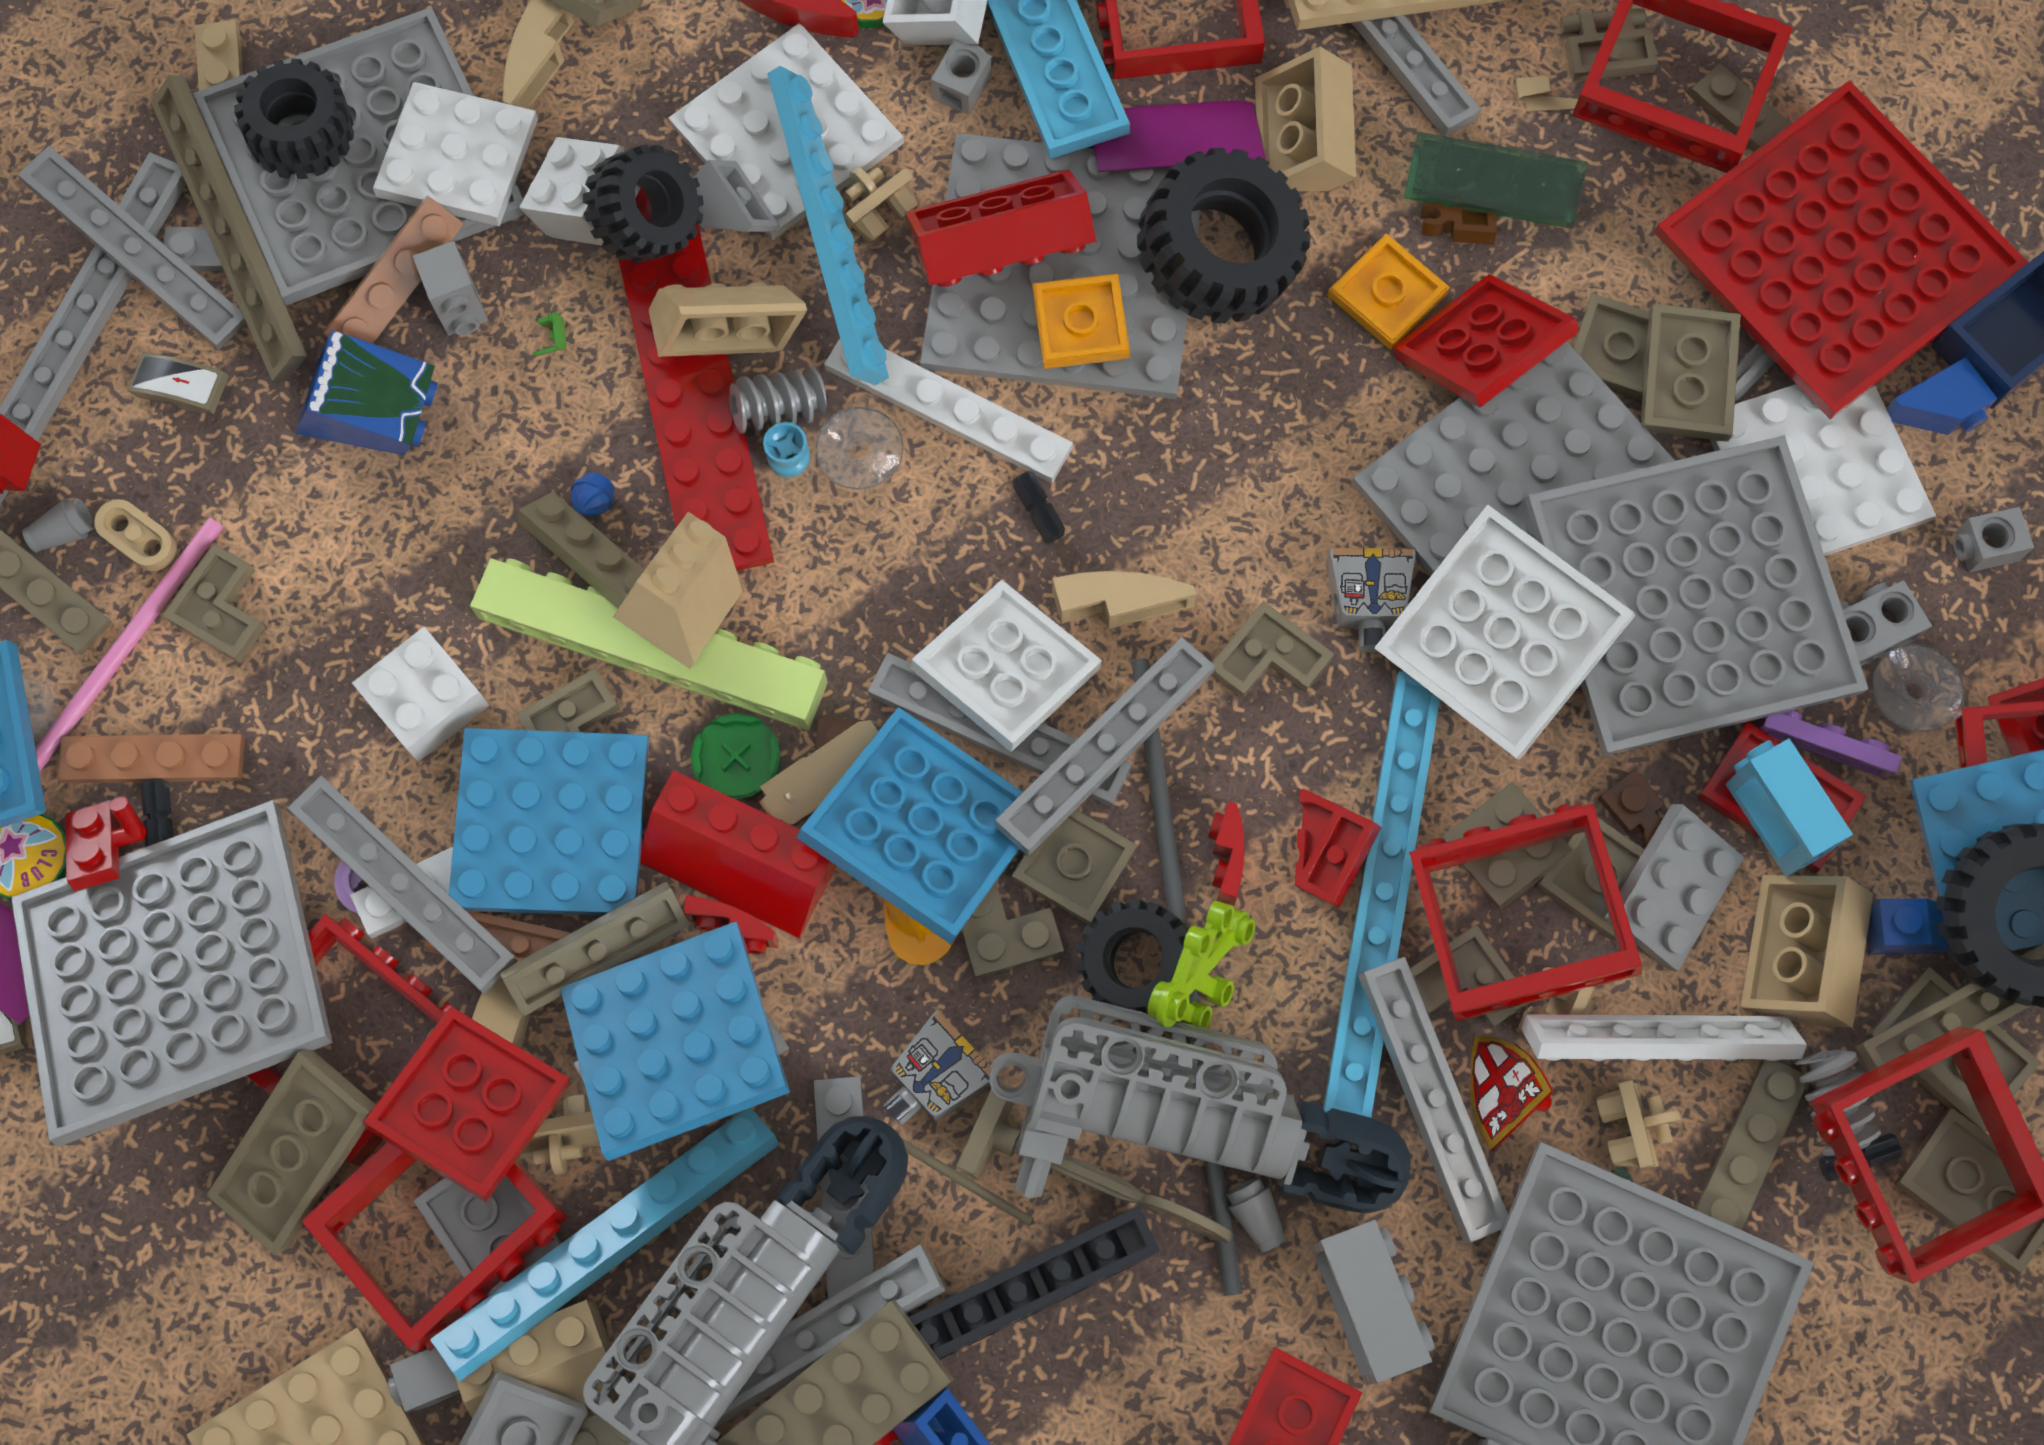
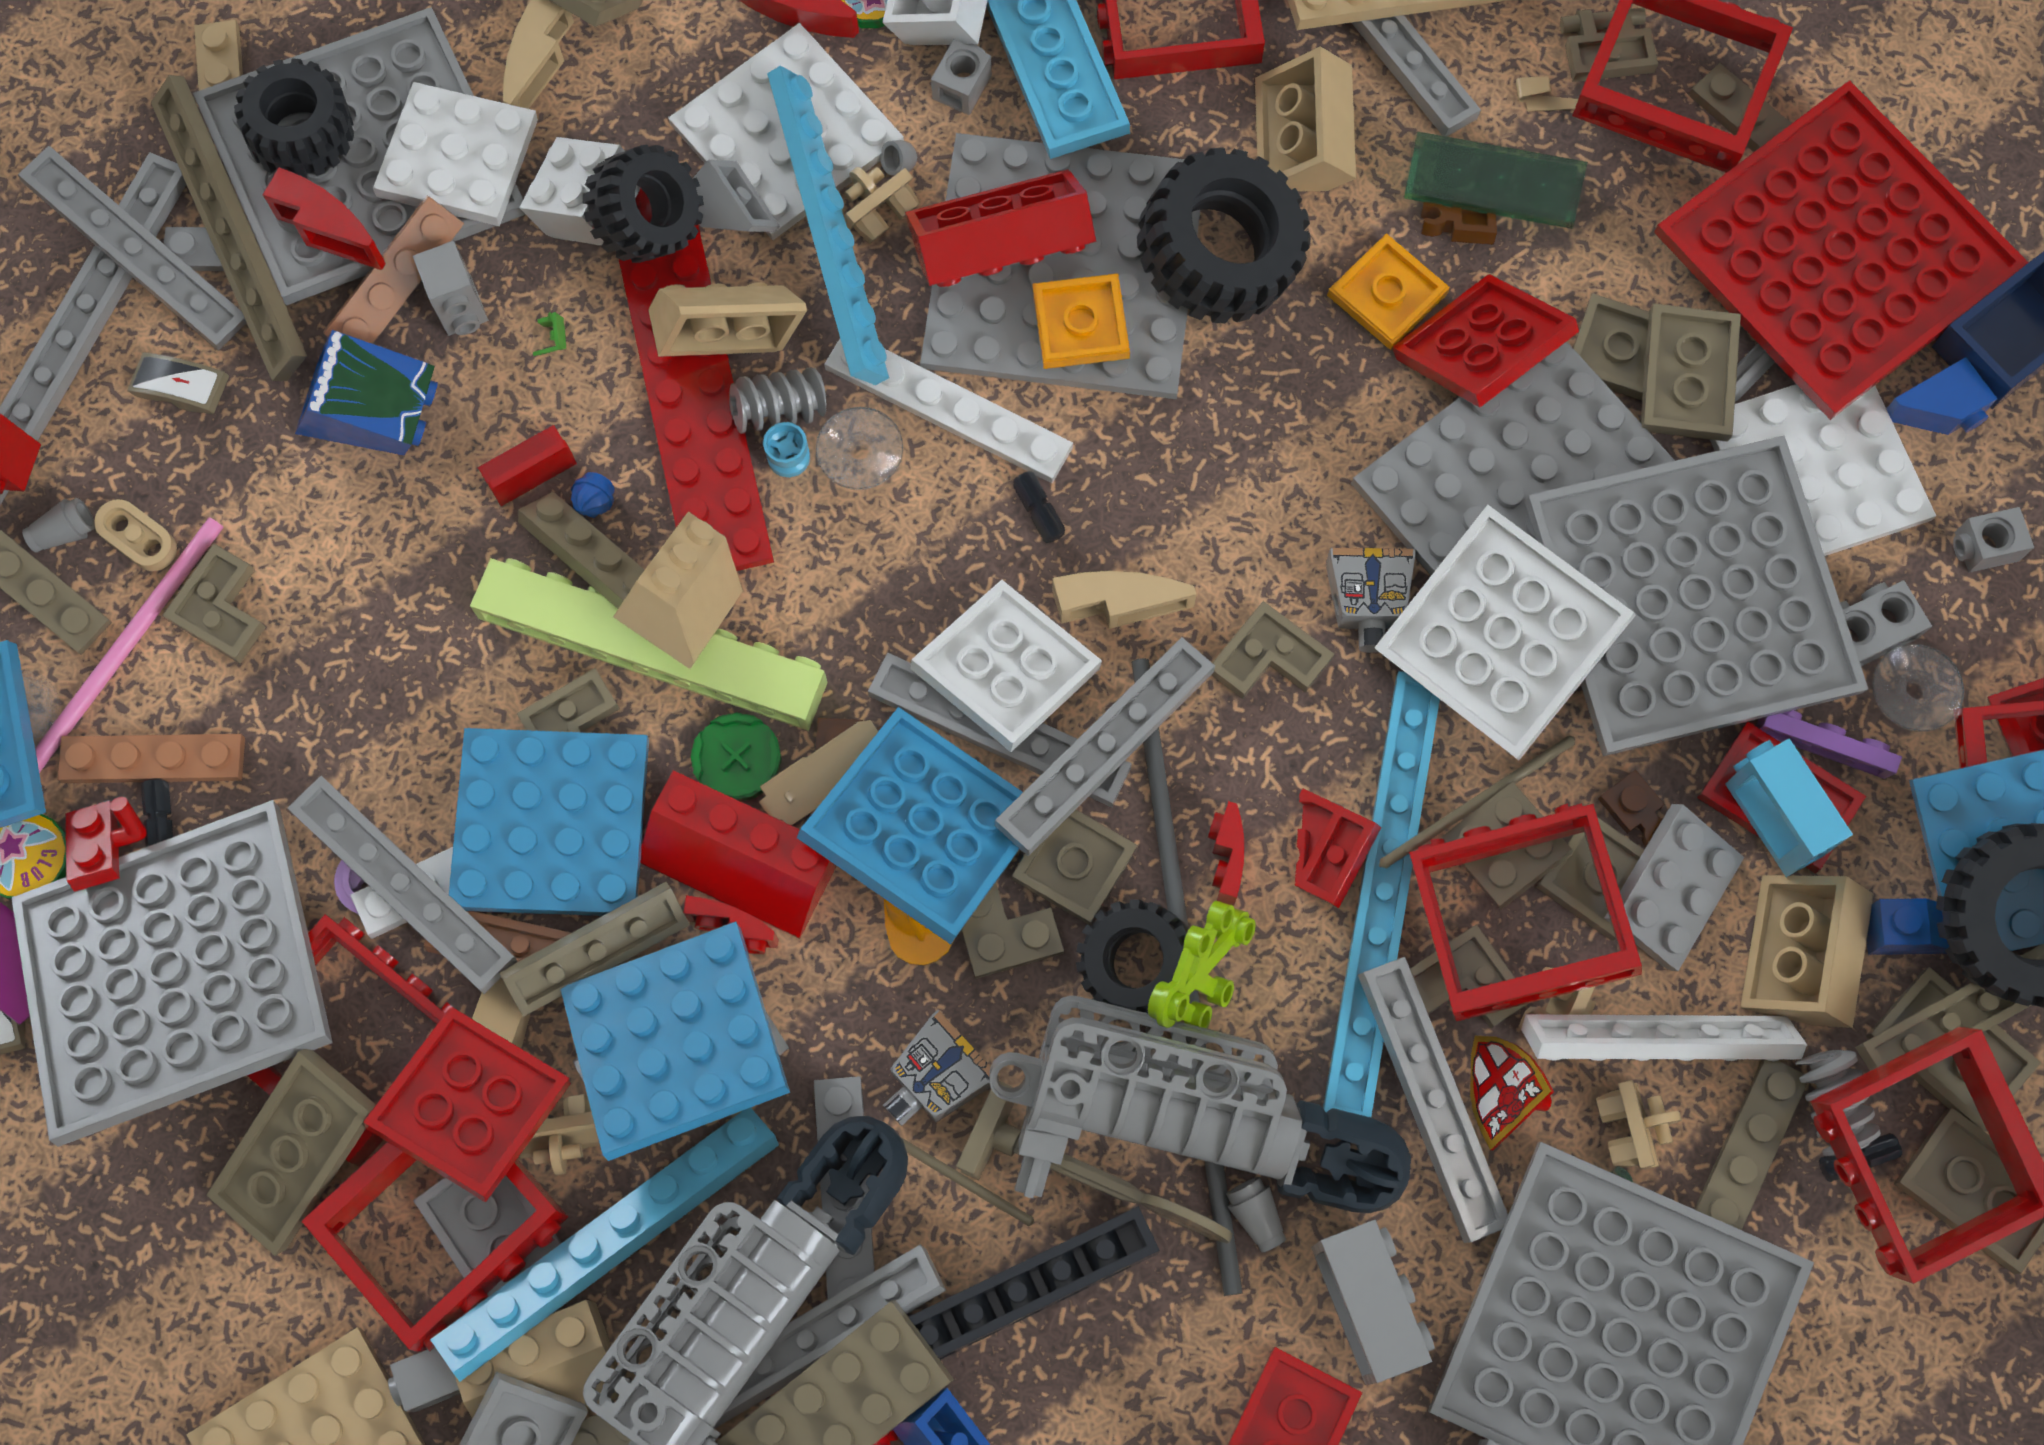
white brick [352,627,489,762] -> none
magenta piece [1093,100,1266,172] -> none
none -> red slope [262,167,386,270]
none -> red panel [477,425,577,507]
none -> light grey hinge [880,140,918,175]
none -> dark tan axle [1379,736,1575,869]

